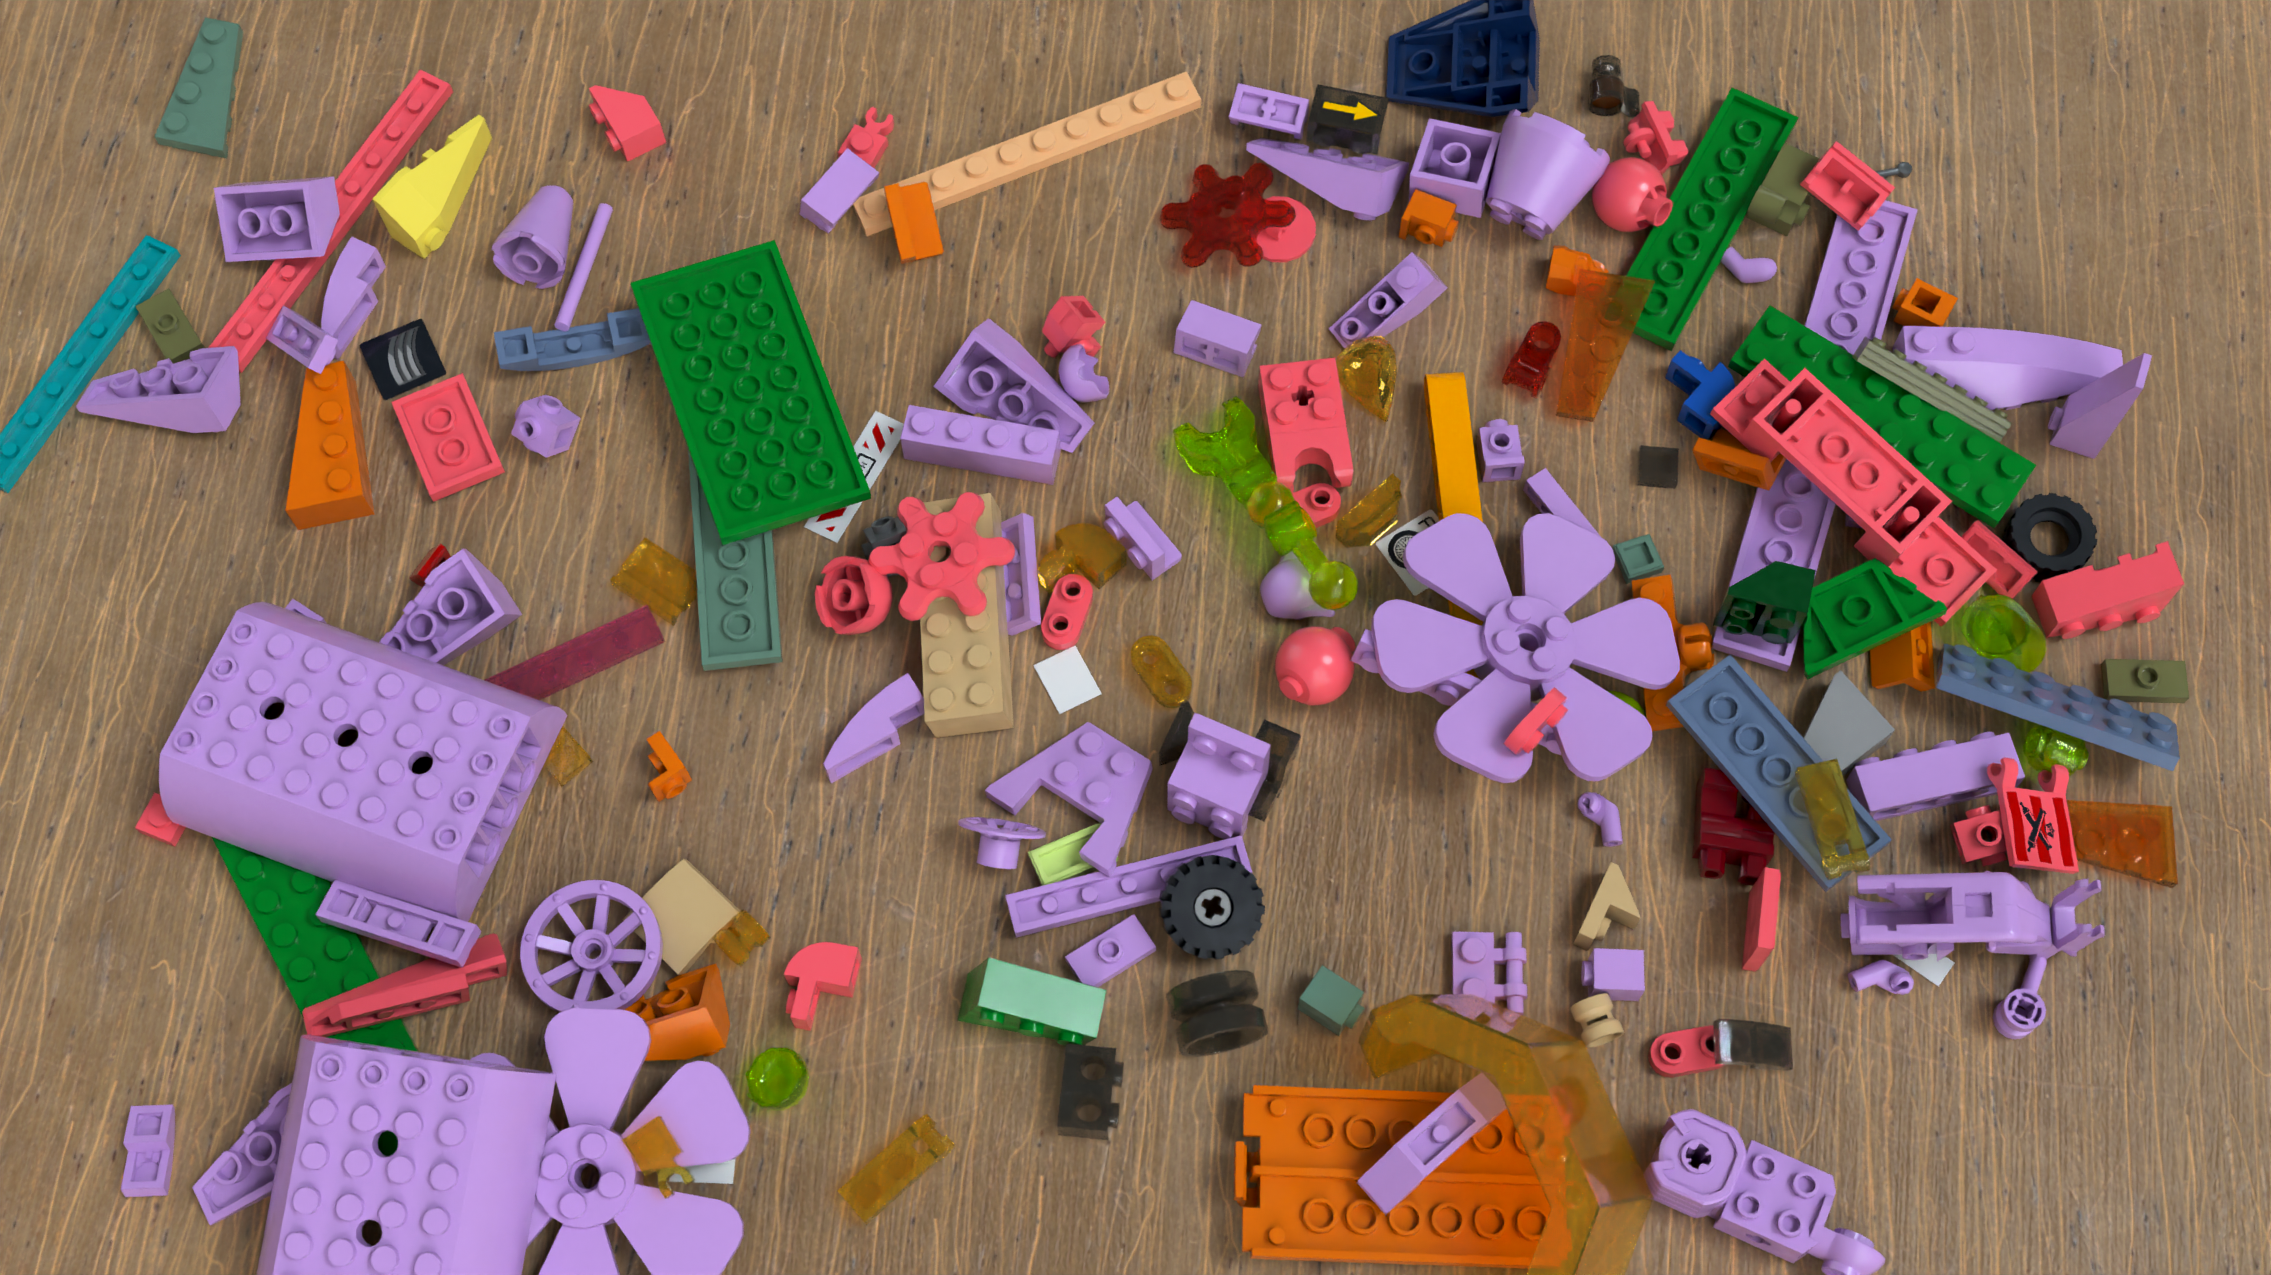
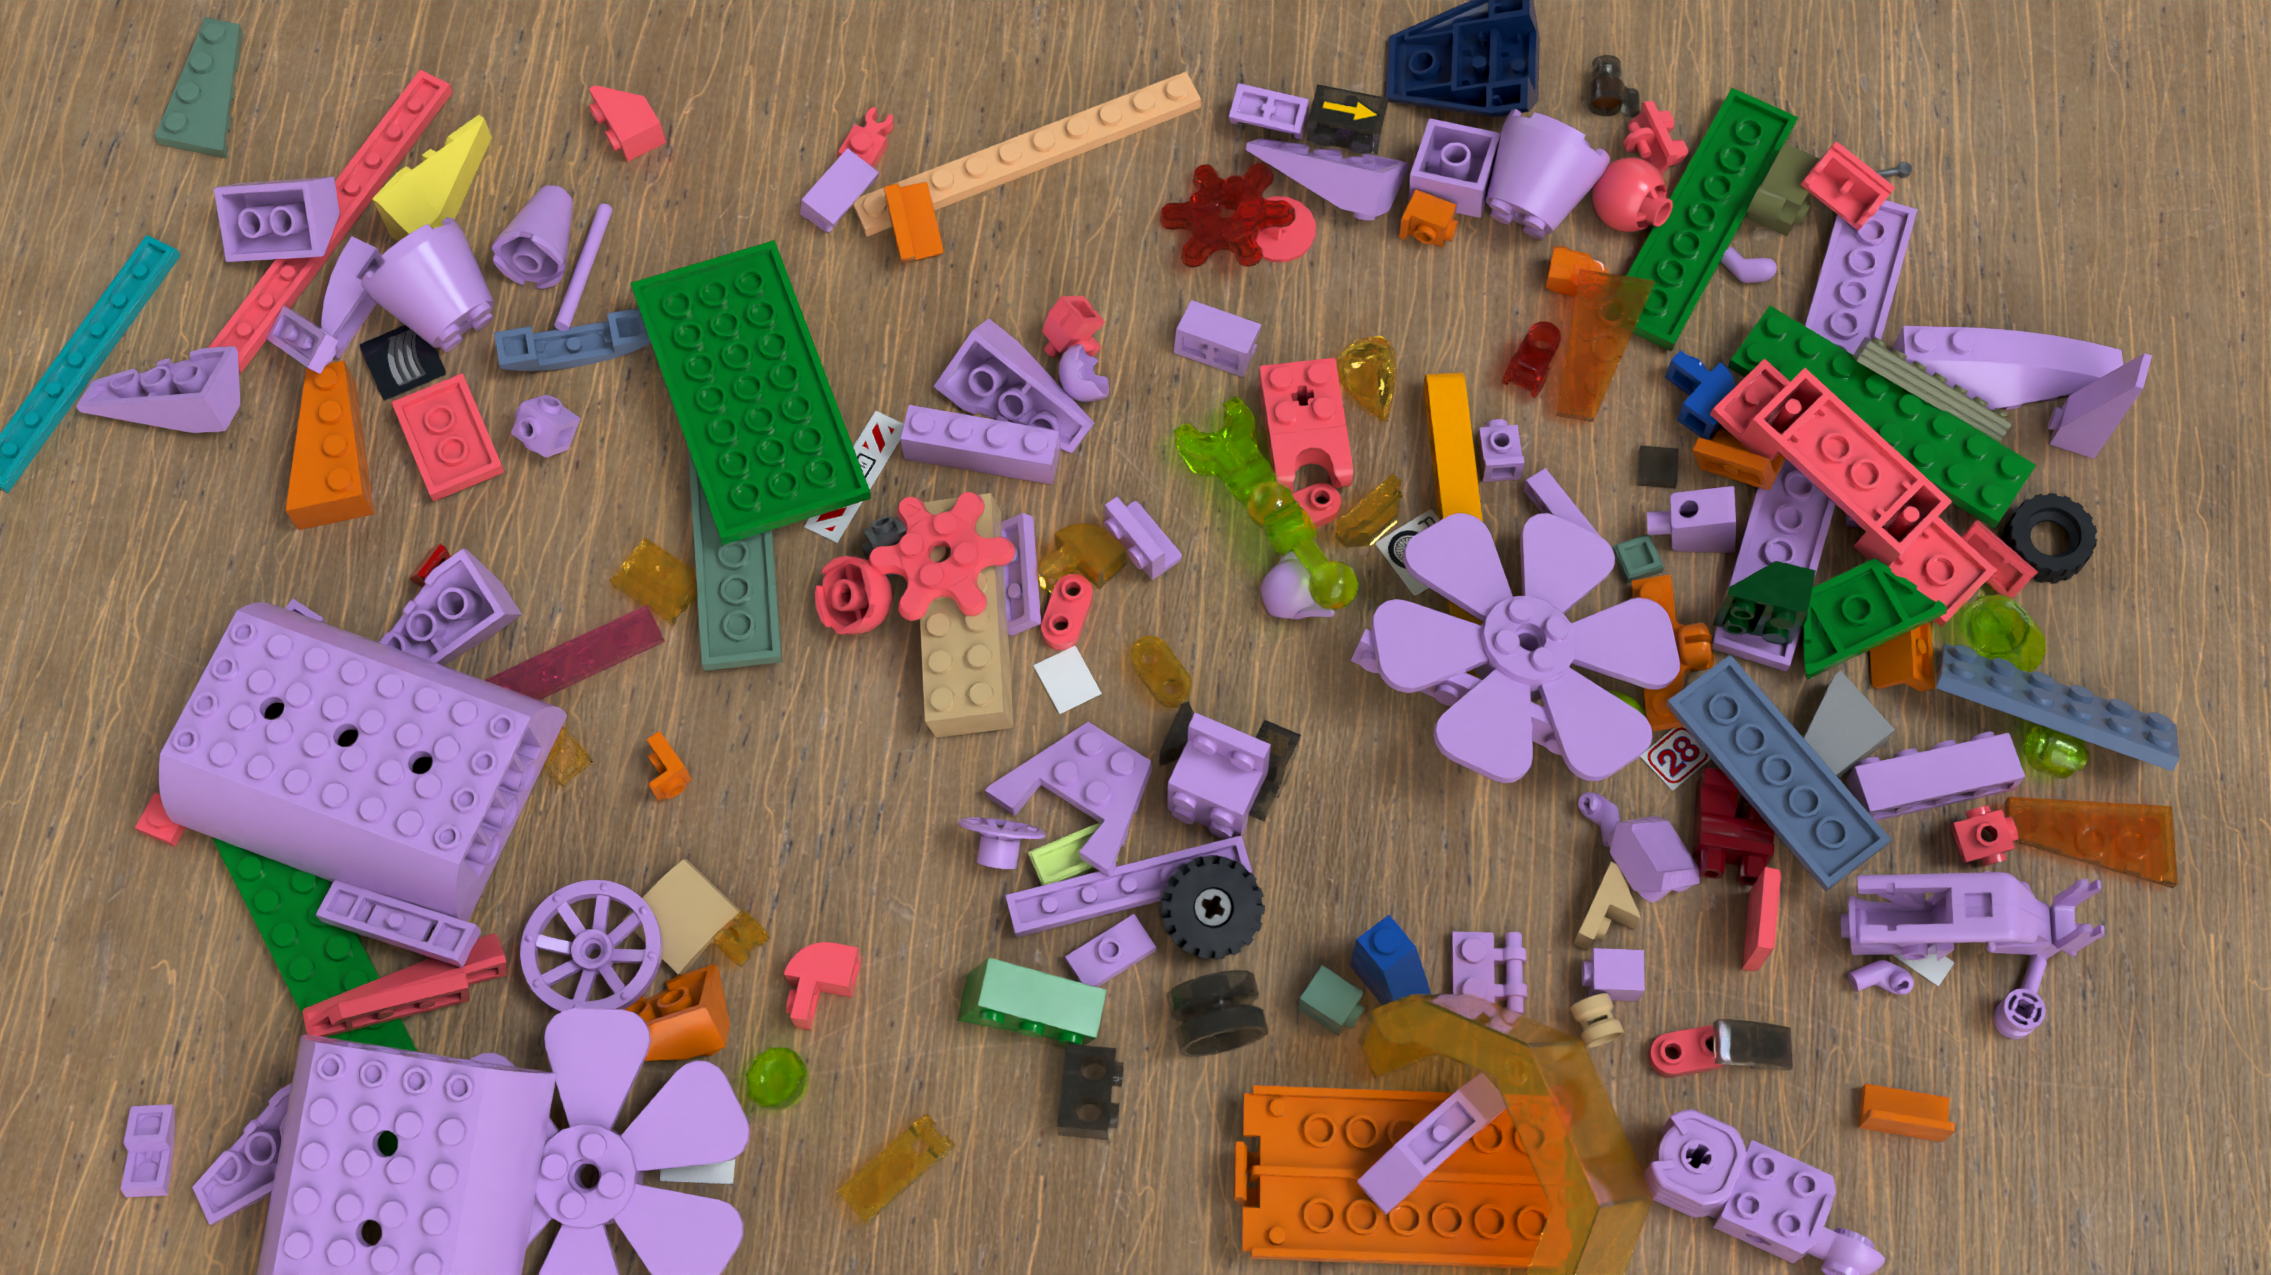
olive plate [135,288,205,364] -> none
clear yellow plate [623,1116,695,1199] -> none
lavender slope [823,673,924,783] -> none
coral brick [1275,626,1356,706] -> none
lavender slope [1329,252,1448,357] -> none
coral plate [1504,687,1568,755] -> none
clear yellow plate [1795,759,1870,880] -> none
orange brick [1892,278,1958,327] -> none
coral flag [1987,757,2079,874] -> none
coral wedge [2031,541,2184,639] -> none
olive plate [2101,659,2189,703] -> none
none -> lavender cone [361,217,495,352]
none -> blue slope [1350,915,1435,1030]
none -> lavender slope [1608,816,1700,903]
none -> sticker [1641,727,1711,791]
none -> lavender torso [1647,486,1736,553]
none -> orange panel [1858,1083,1955,1142]

